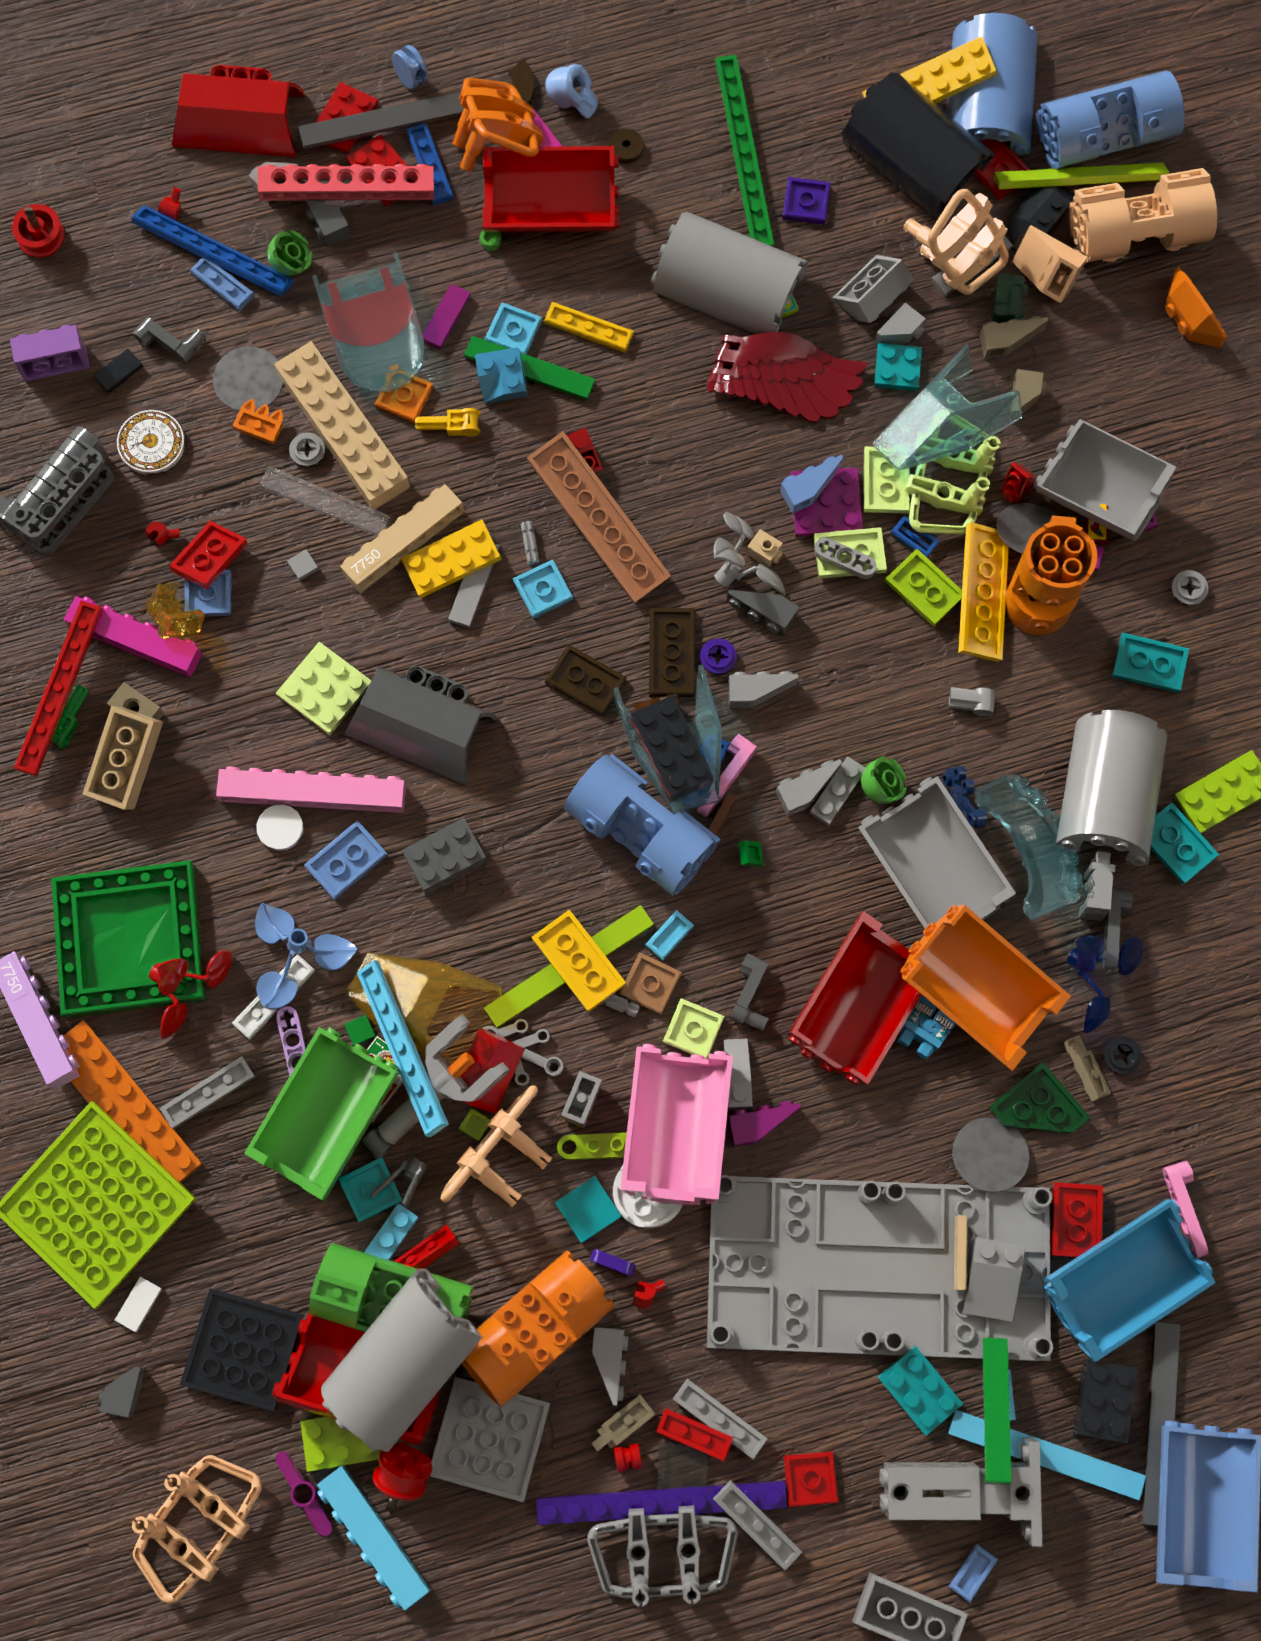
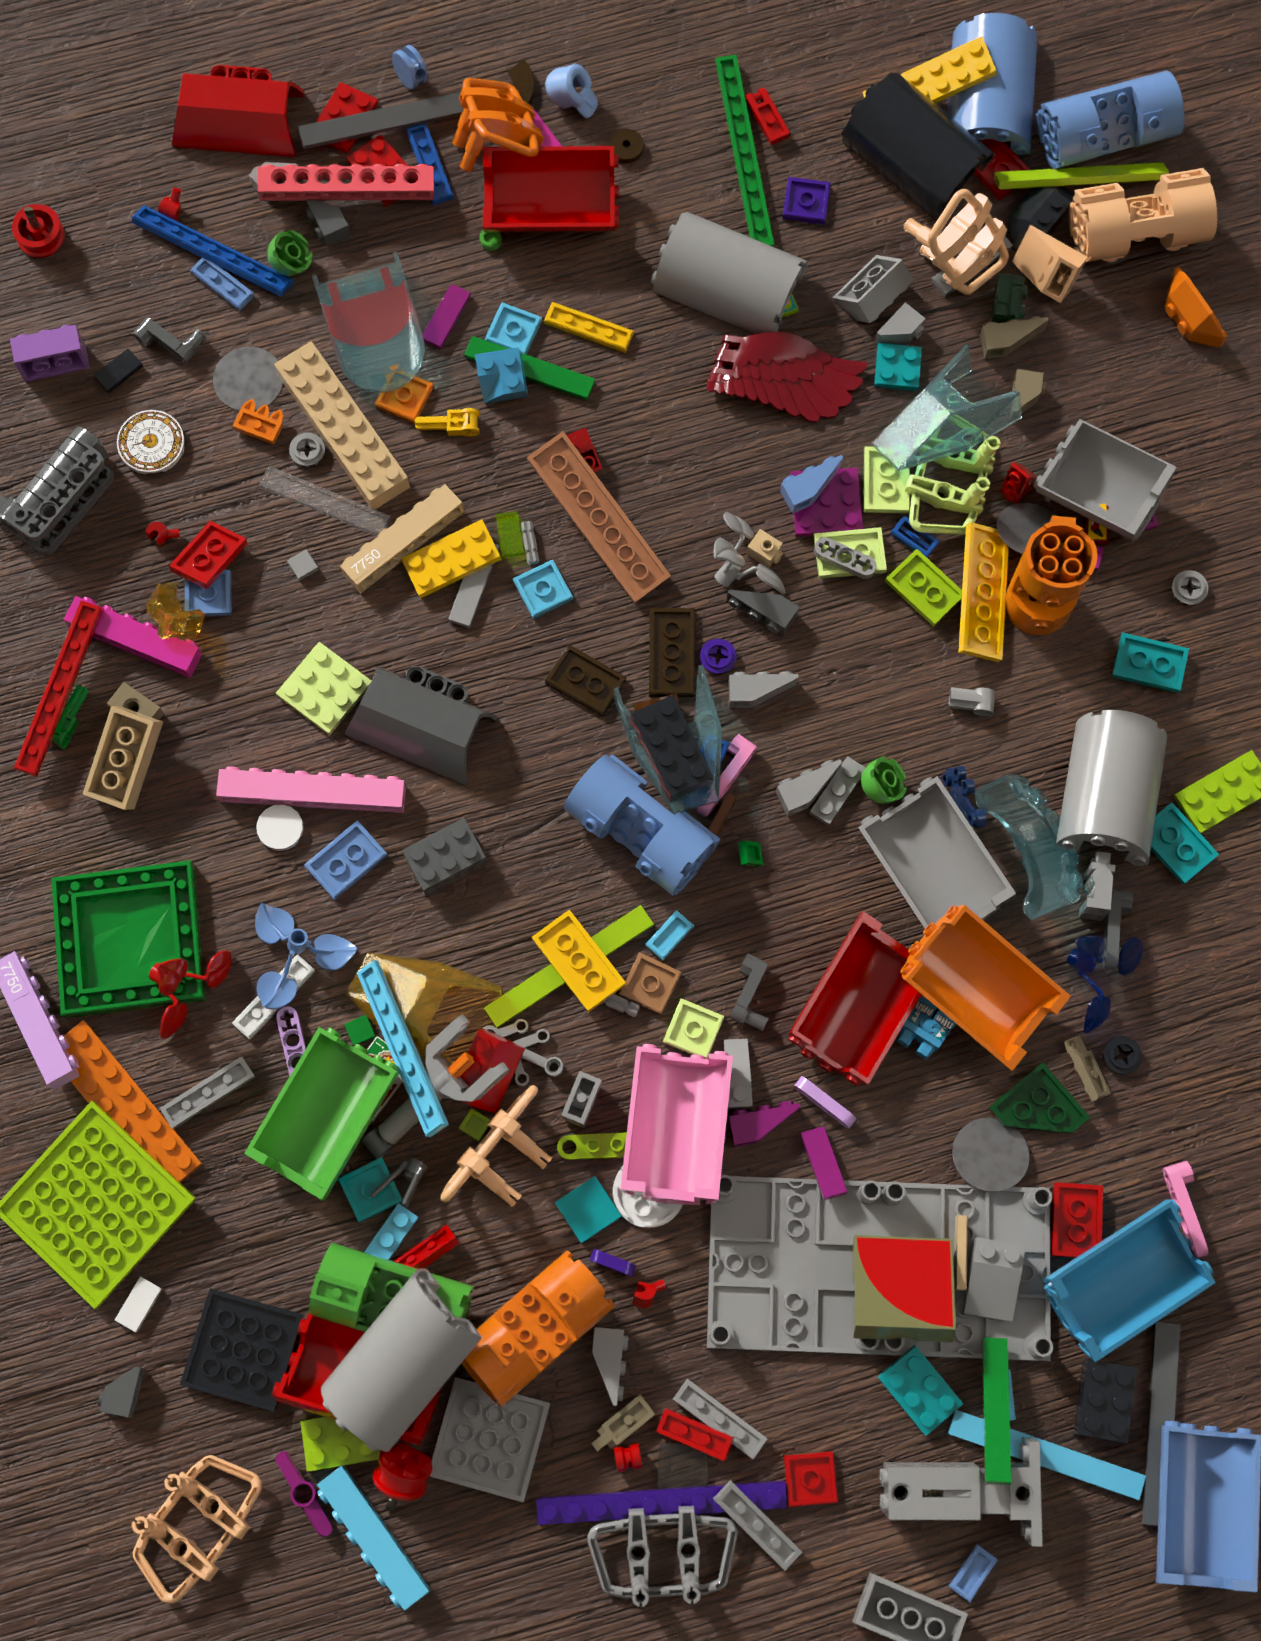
none -> clear neon green tile [495,511,524,558]
none -> red plate [745,87,790,146]
none -> lavender beam [794,1076,856,1129]
none -> magenta tile [801,1126,847,1201]
none -> red tile [852,1235,956,1342]

